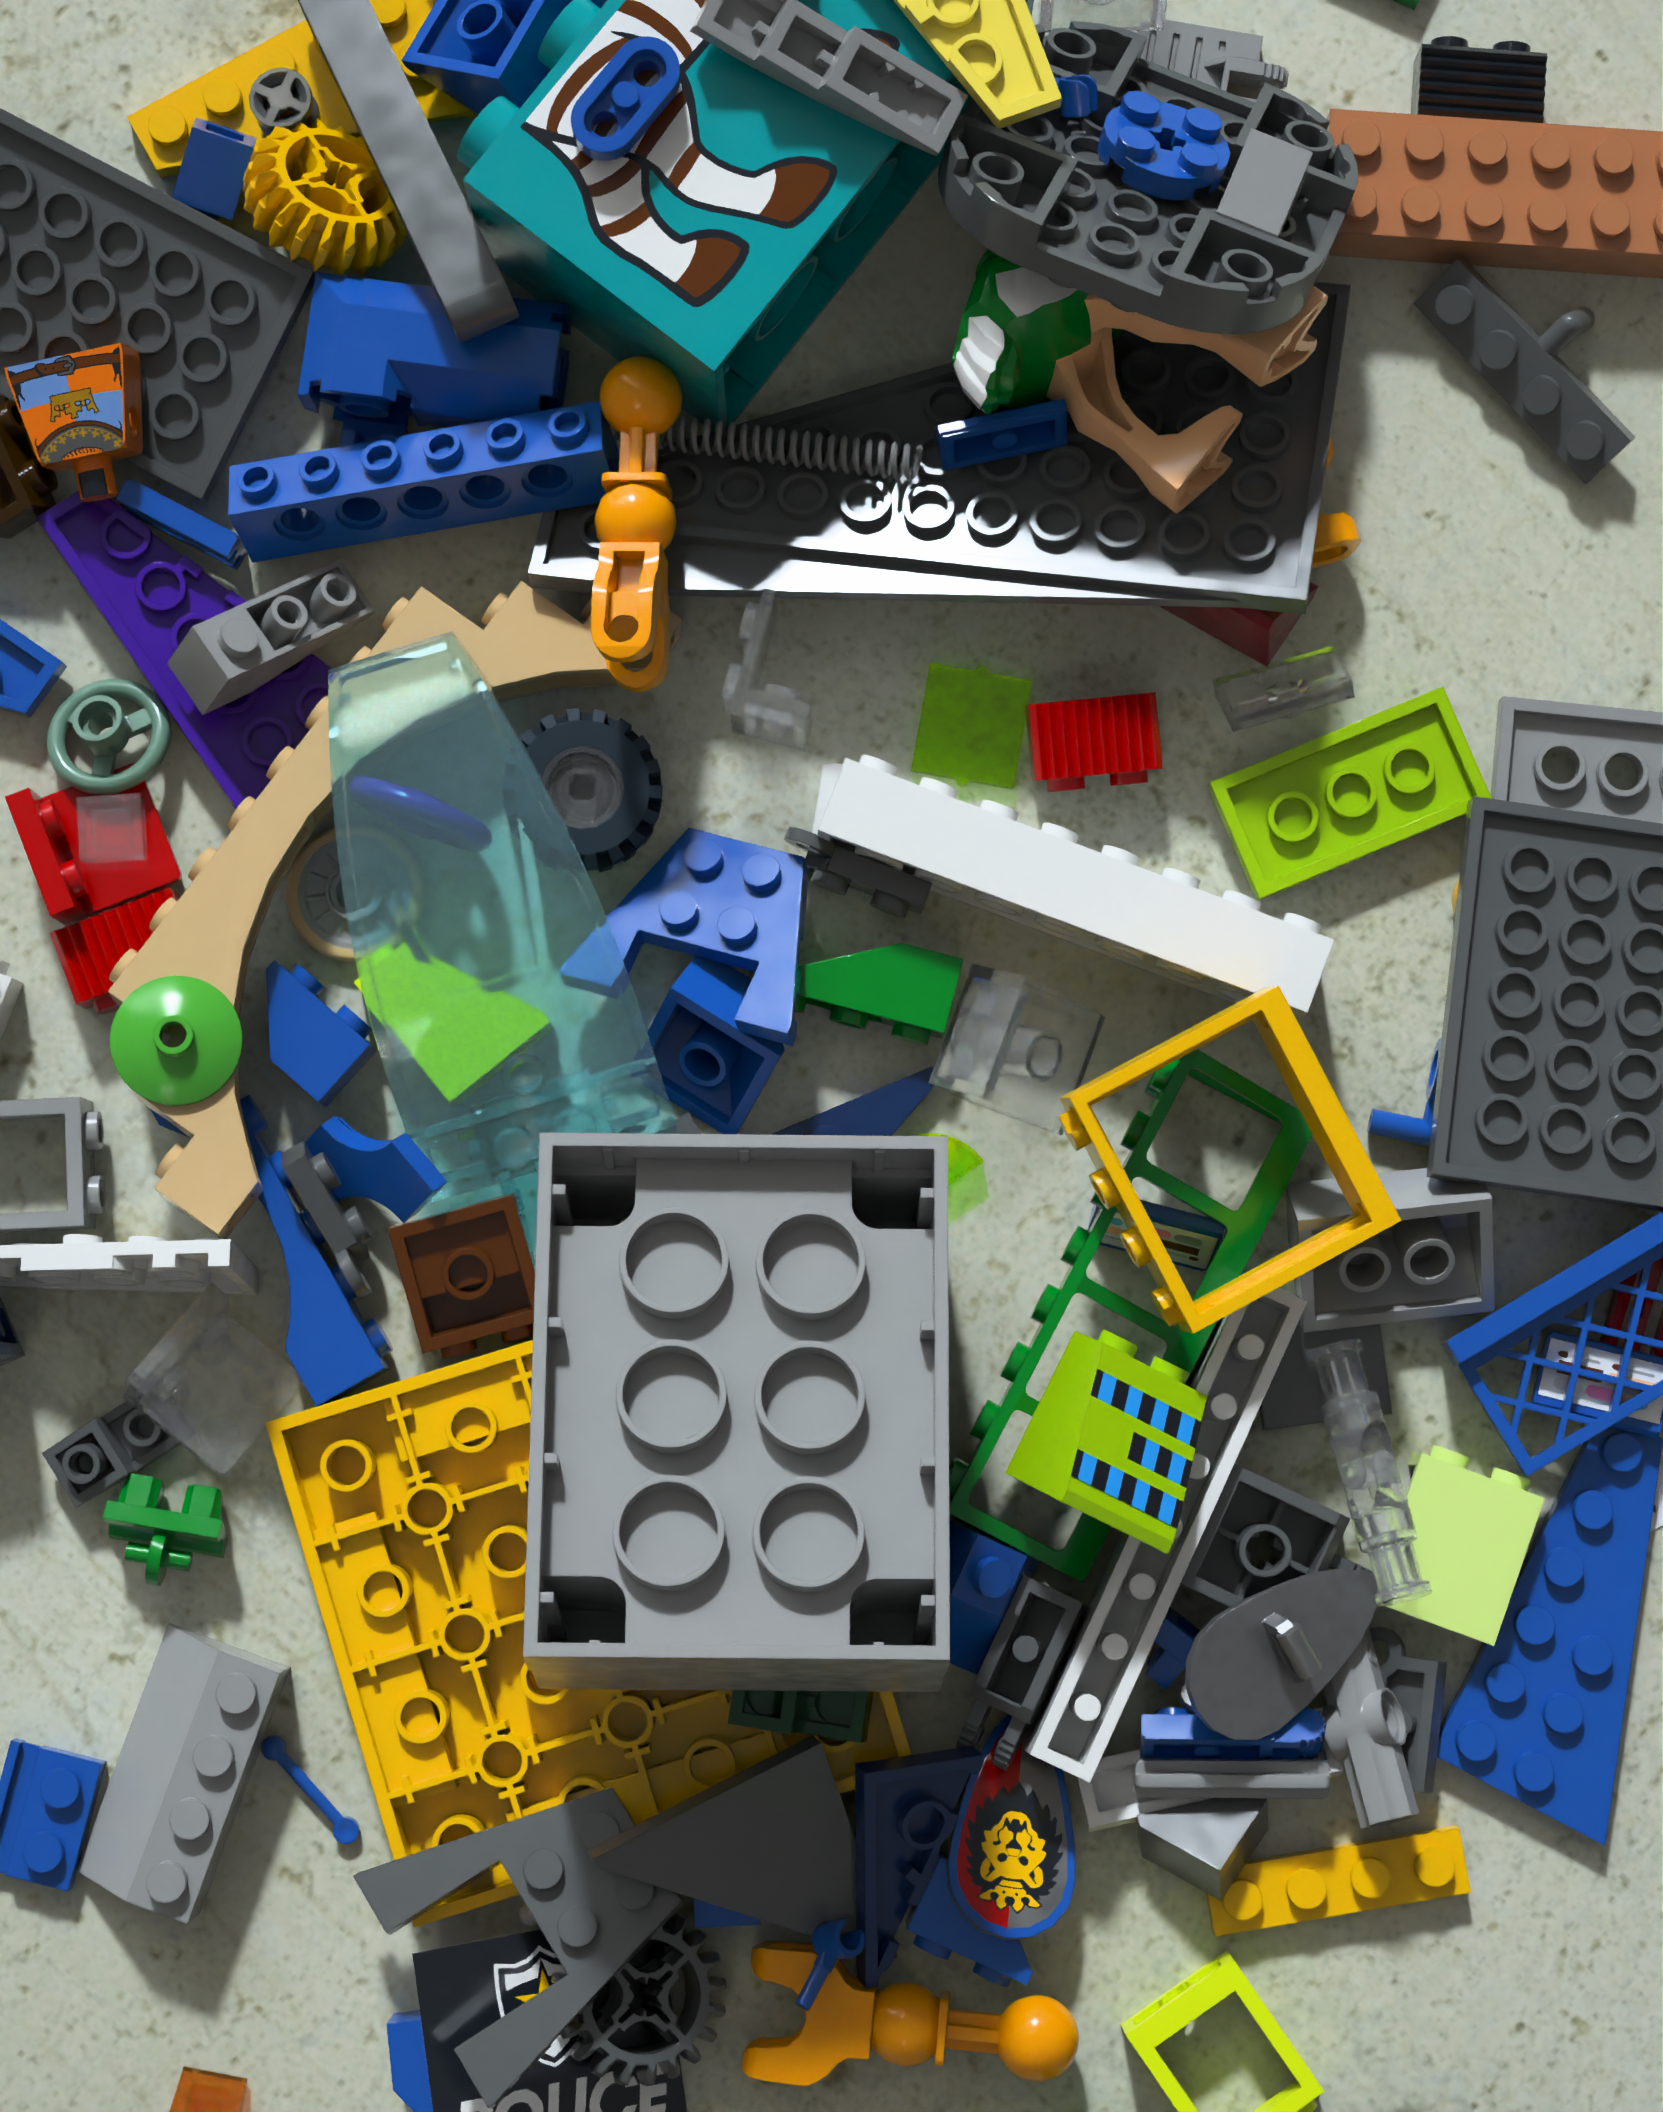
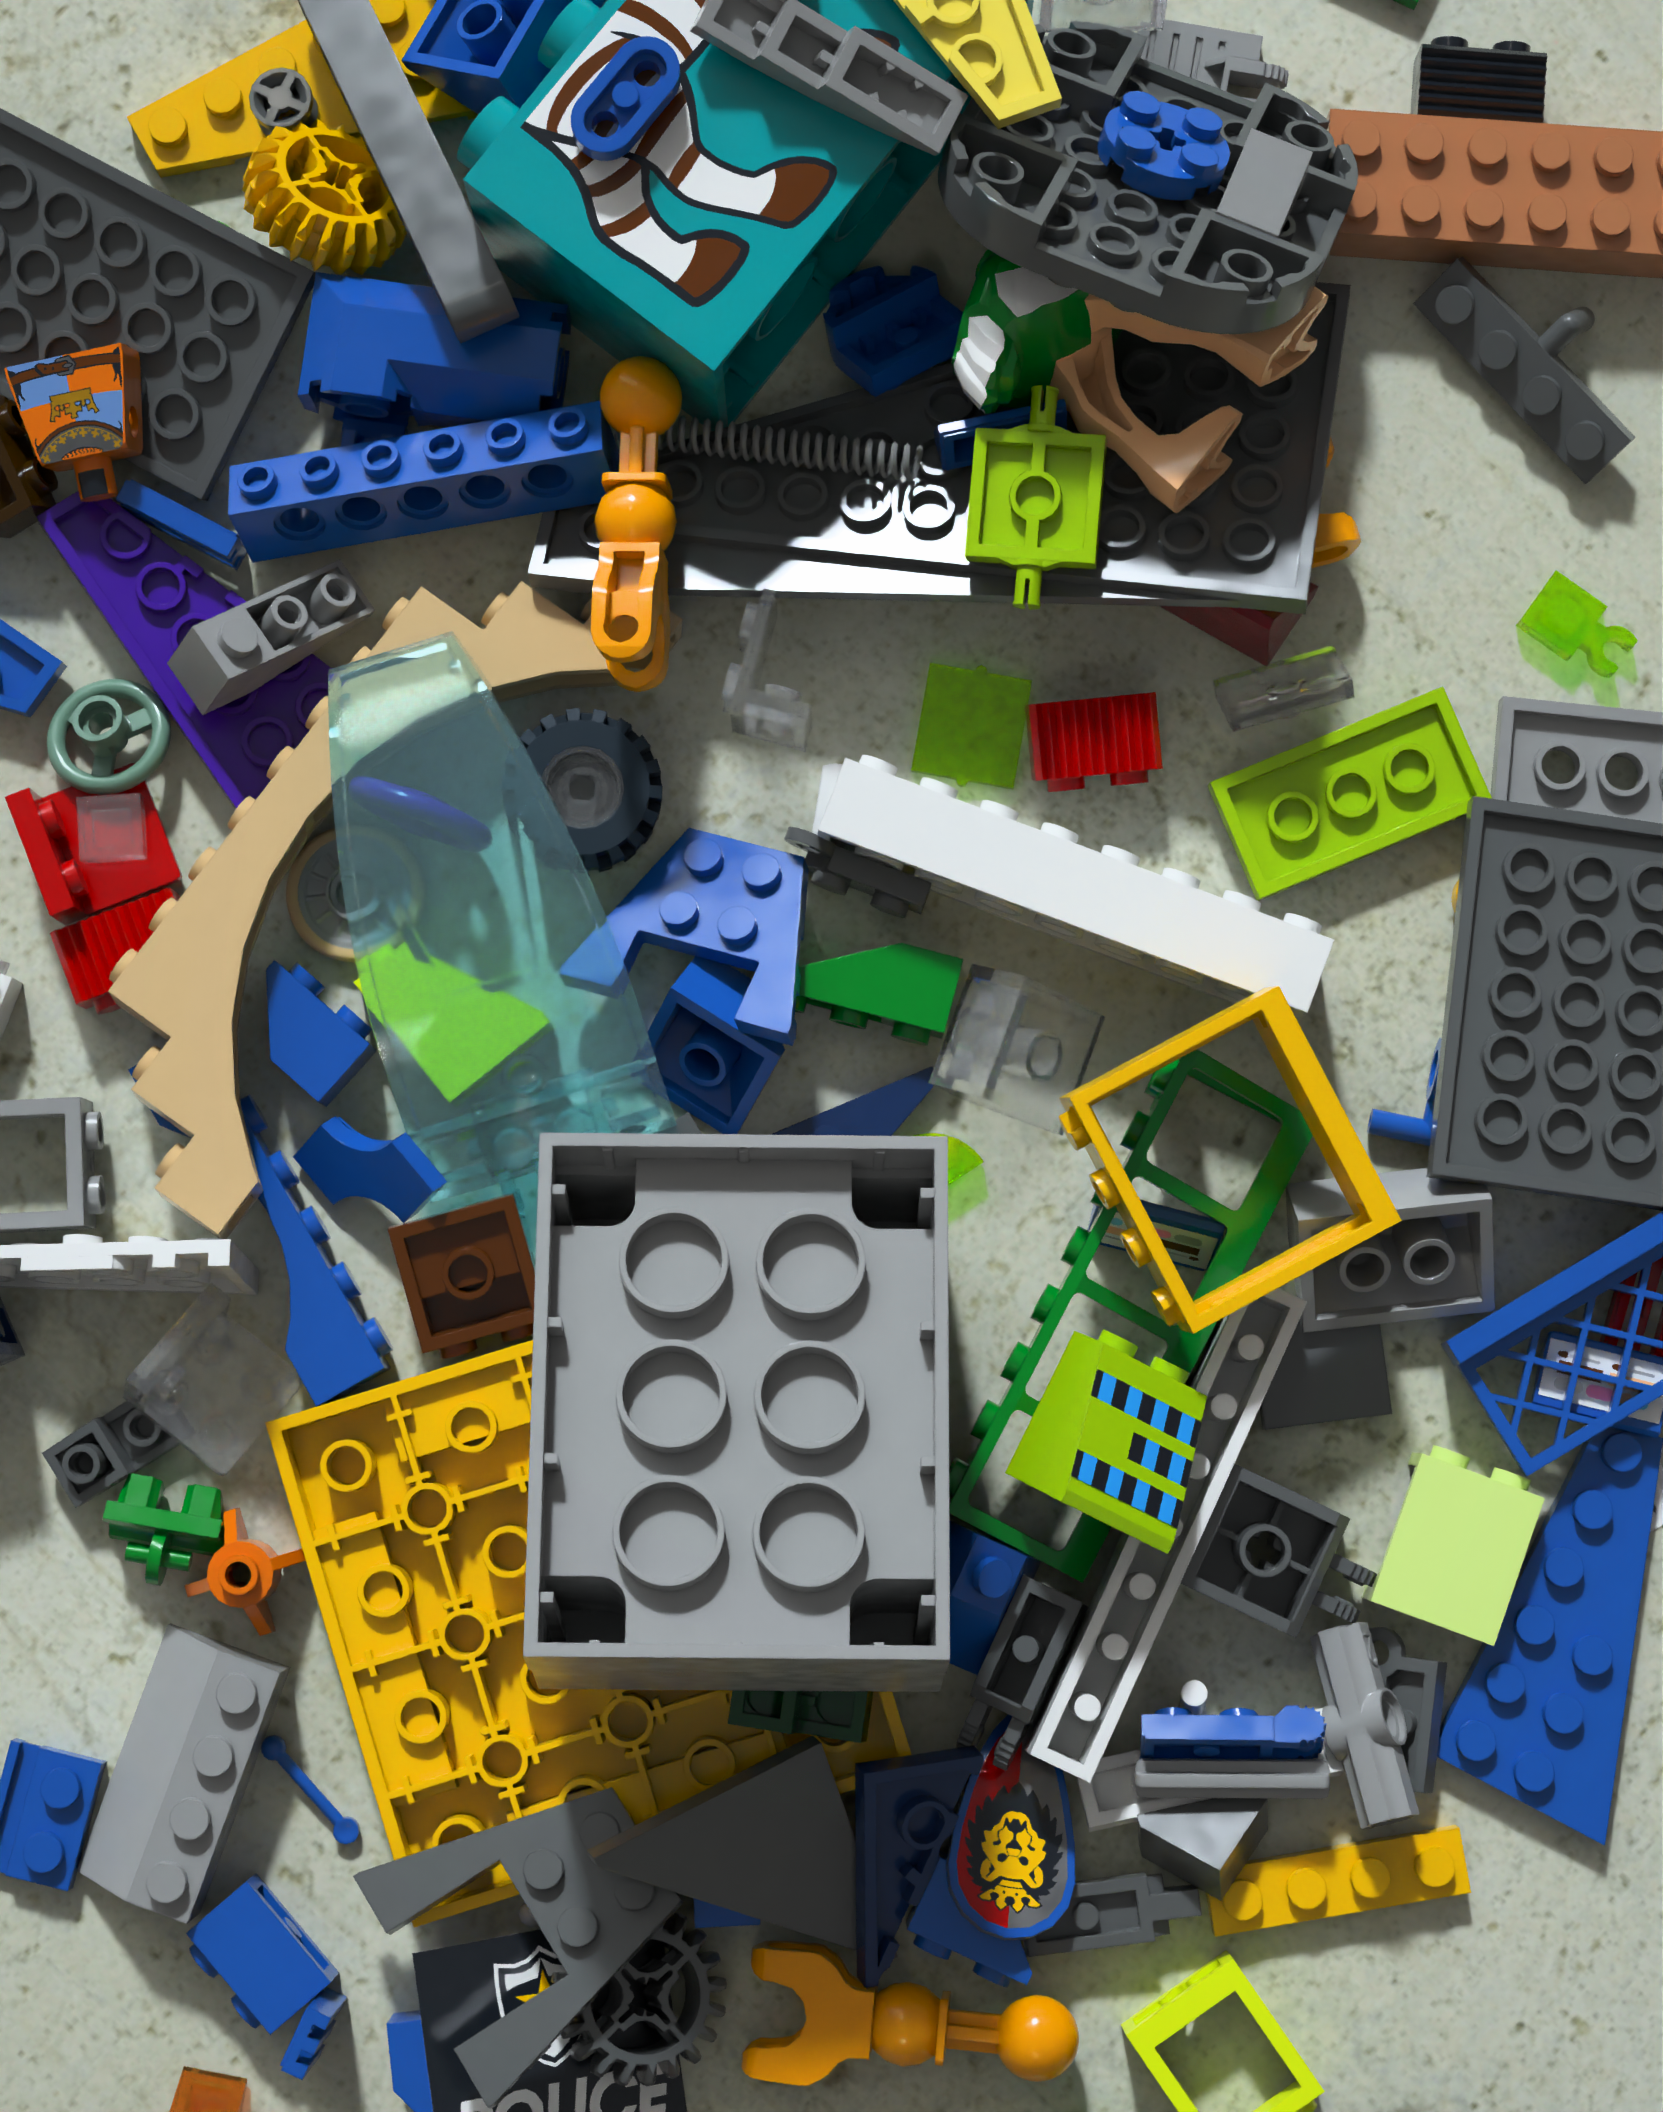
bright green dish [110,976,243,1106] -> none
blue brick [172,117,257,222] -> none
dark grey hinge [281,1141,374,1299] -> none
blue hand [795,1918,866,2011] -> none
blue hand [1054,74,1098,117] -> none
blue tile [1145,1607,1200,1690] -> none
flat silver shield [1185,1568,1381,1740] -> none
clear piece [1307,1339,1432,1607] -> none
none -> orange brick [184,1507,306,1636]
none -> blue brick [186,1873,339,2035]
none -> blue tile [280,1987,347,2080]
none -> blue slope [823,265,963,397]
none -> lime plate [964,385,1107,610]
none -> dark grey hinge [1023,1872,1202,1957]
none -> clear neon green plate [1516,570,1637,678]

